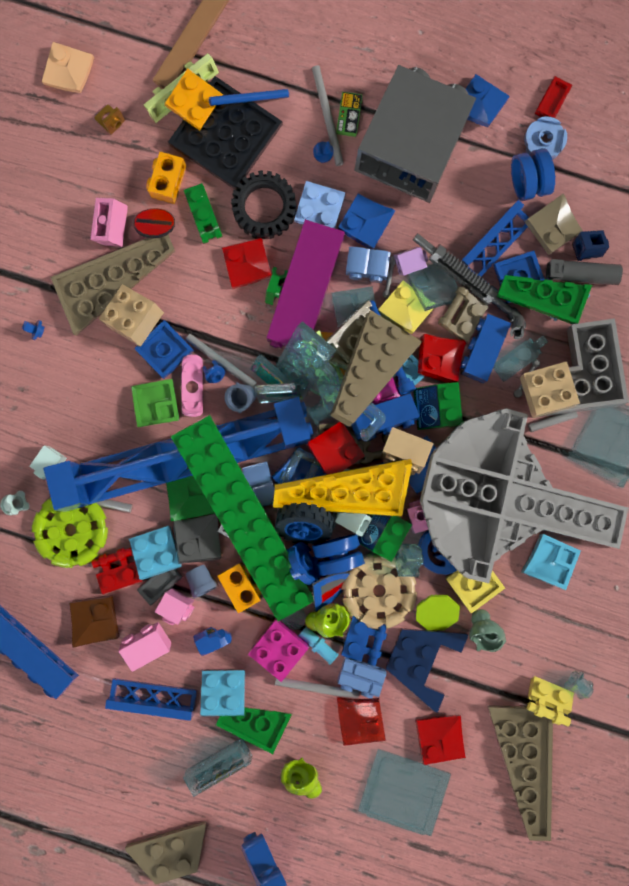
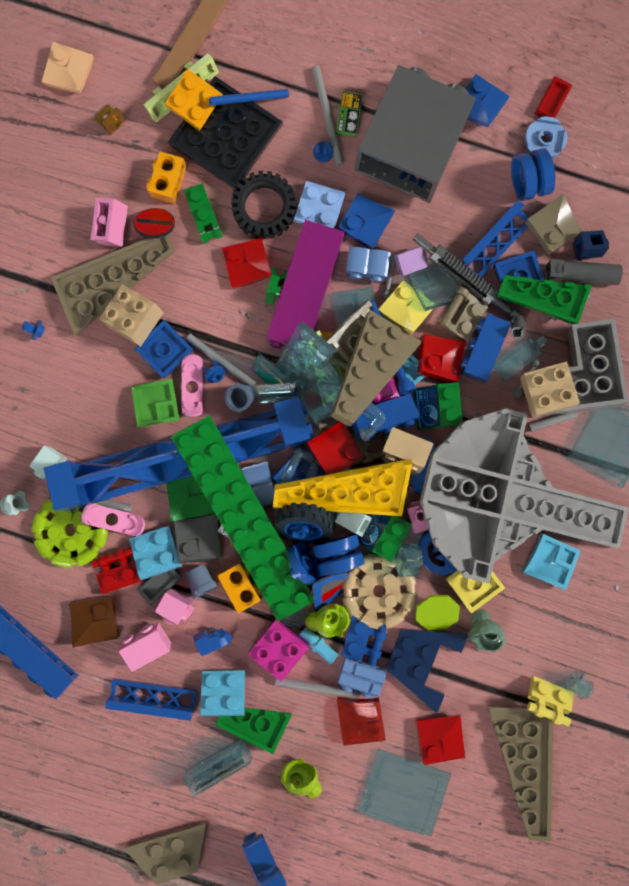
none -> bright pink piece [82,503,145,536]

